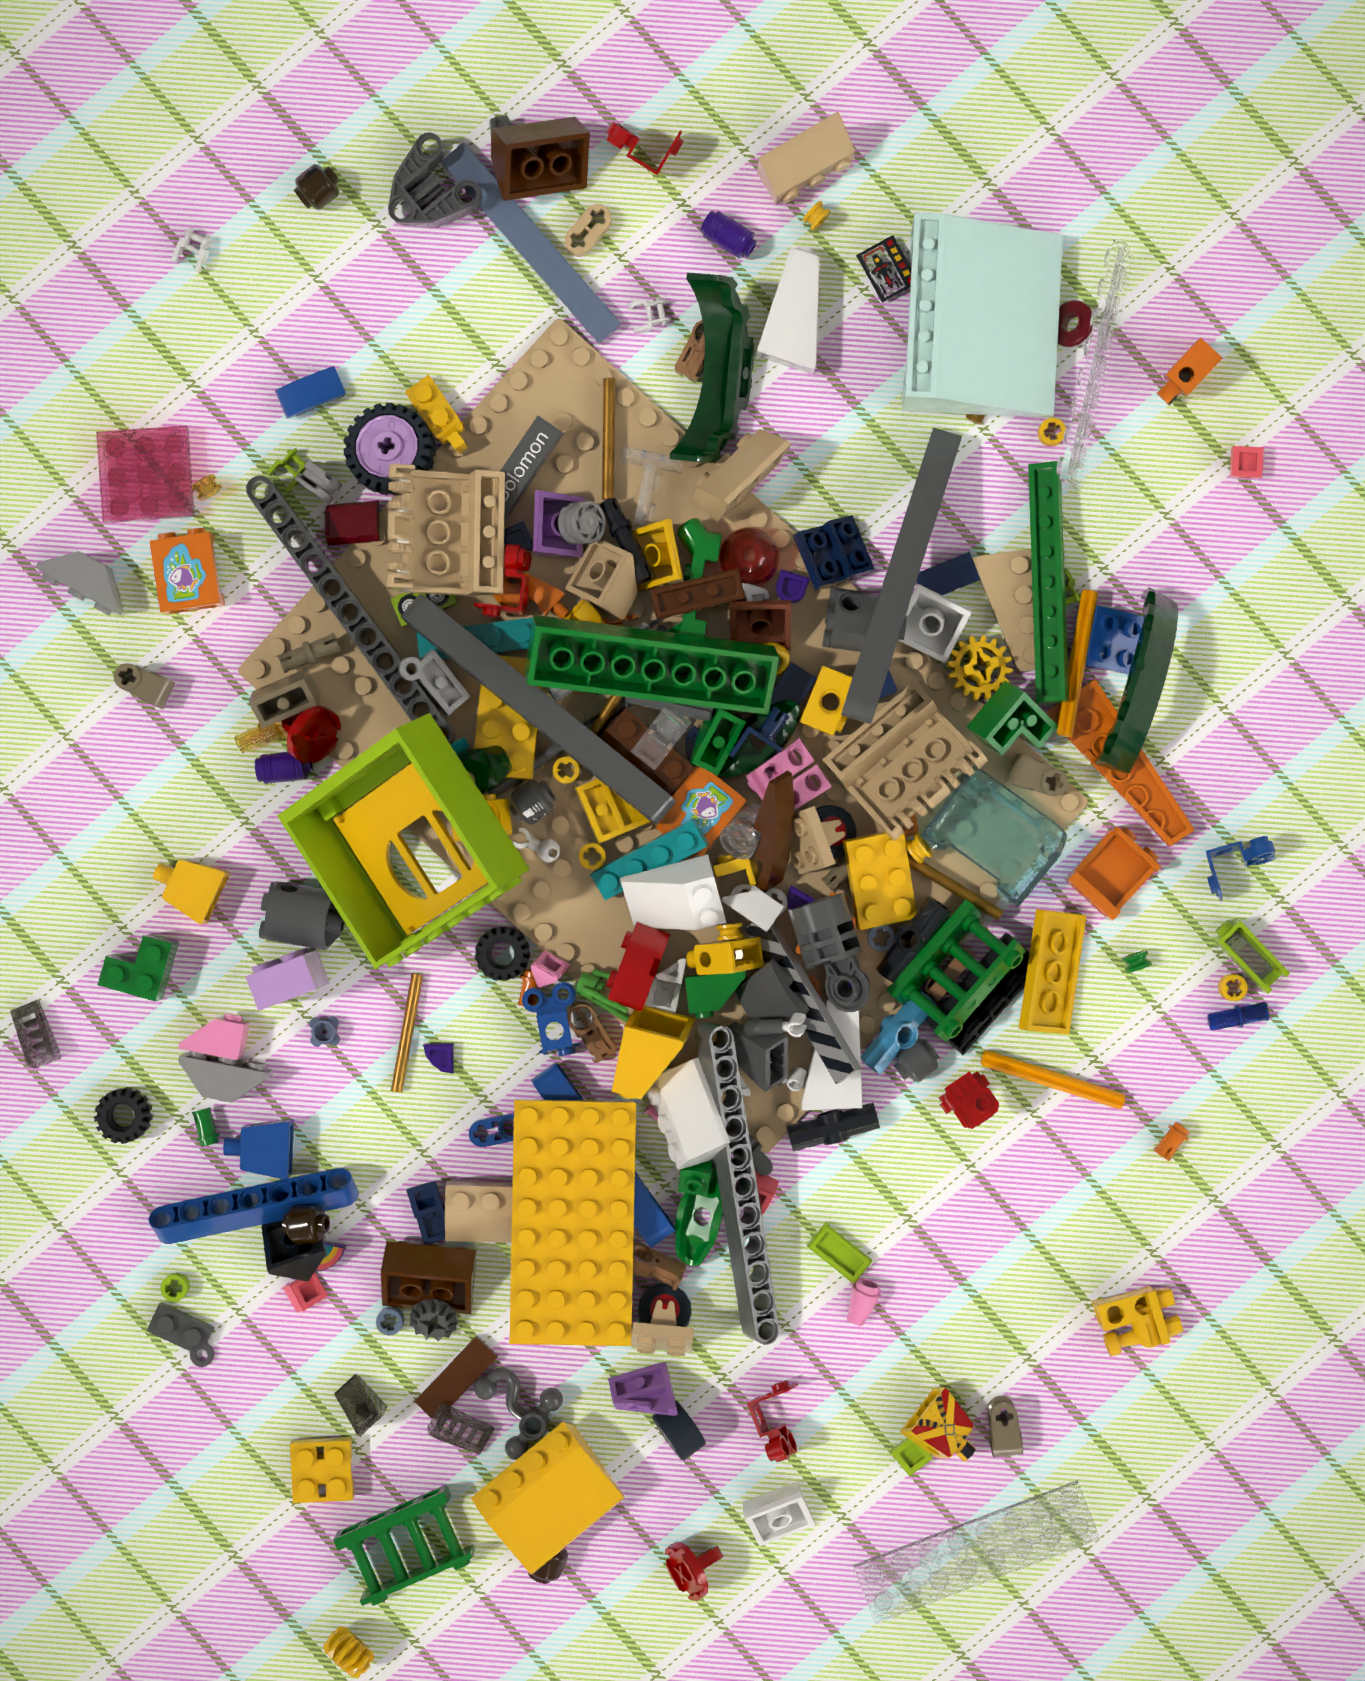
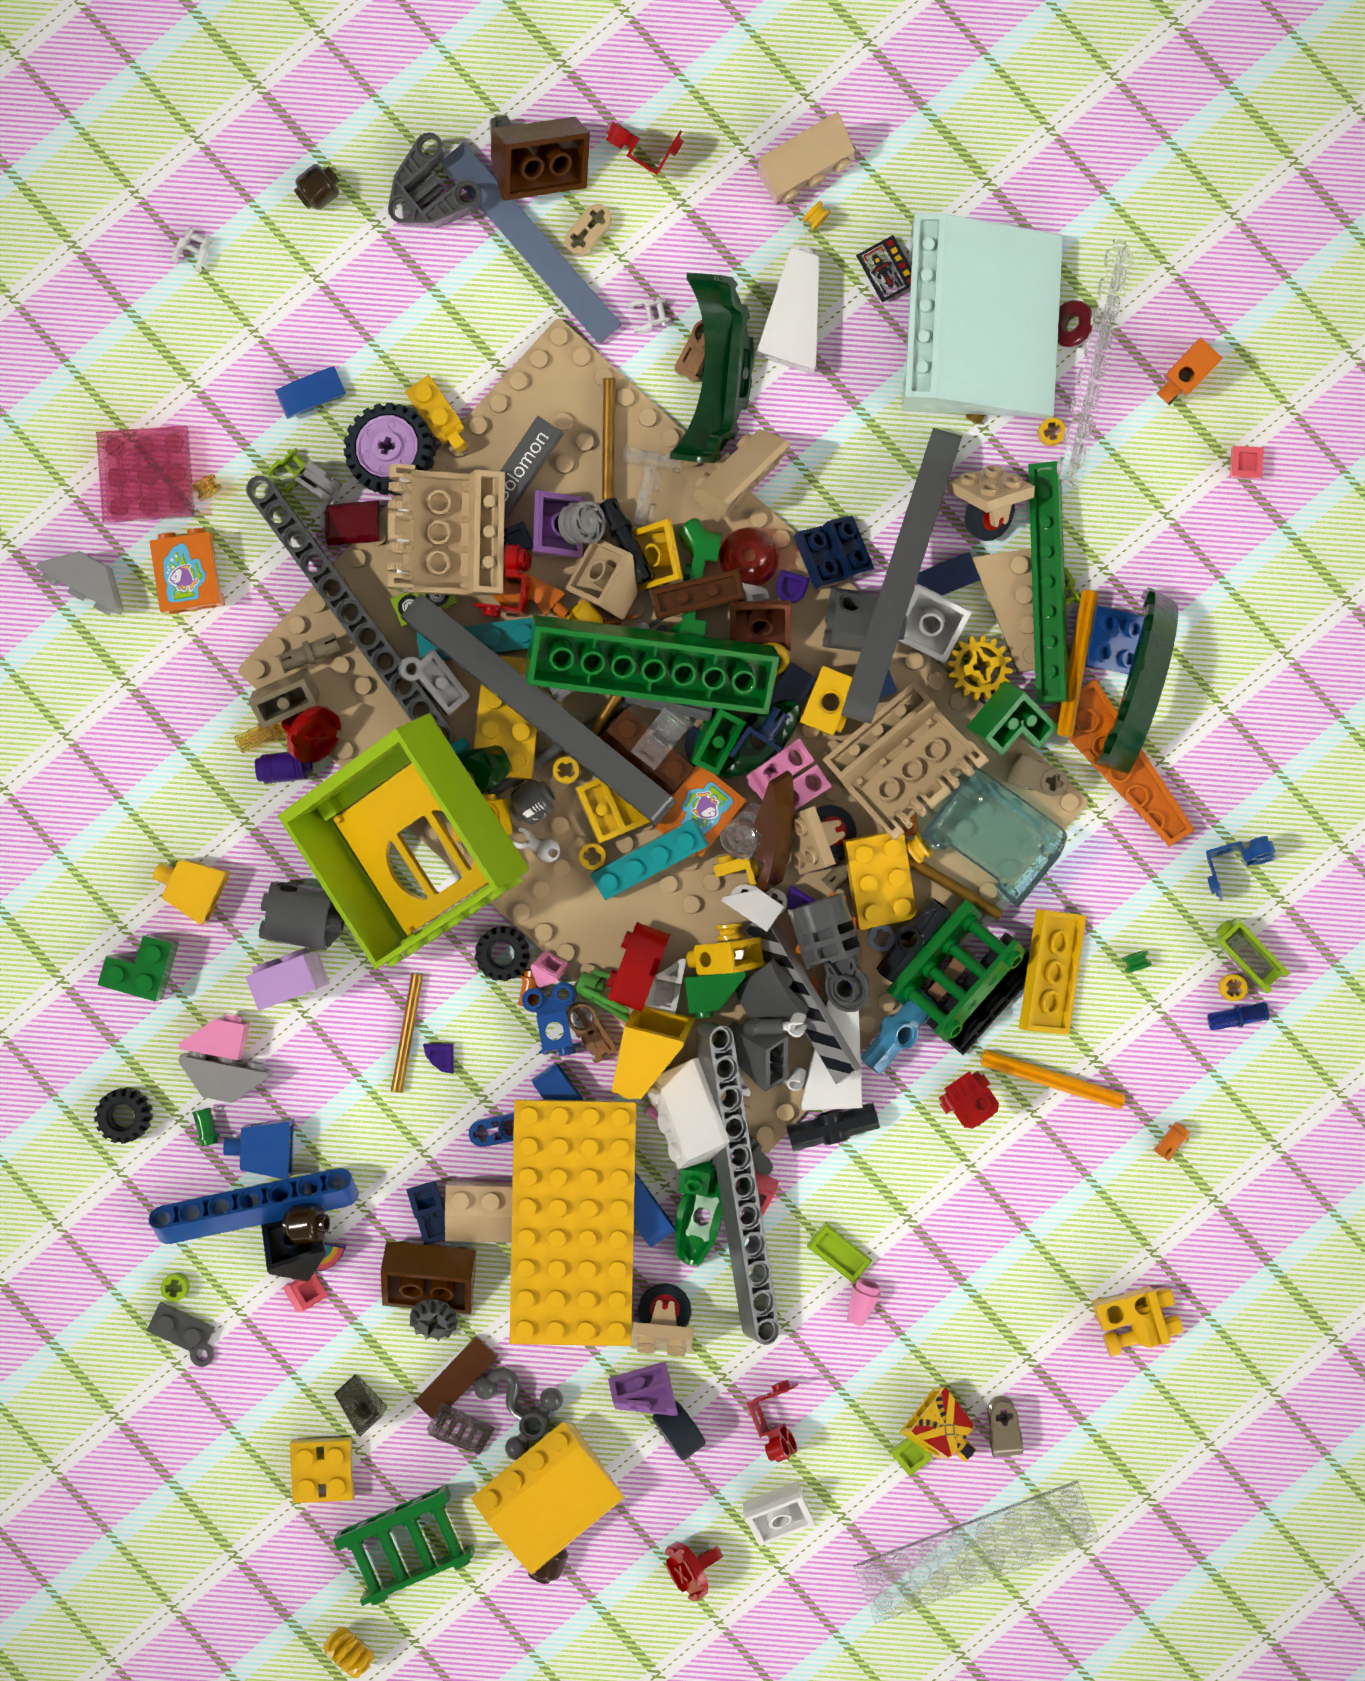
clear smoke slope [10,1000,62,1068] -> none
dark tan piece [113,663,176,709] -> none
sand blue plate [309,1016,340,1047] -> none
sand blue bush [376,1306,404,1336] -> none
white slope [620,854,726,930] -> none
medium nougat piece [633,1243,686,1290] -> none
dark purple head [700,210,757,259] -> none
dark grey head [894,1038,940,1083] -> none
orange panel [1064,826,1161,921] -> none
none -> tan plate [948,465,1035,541]

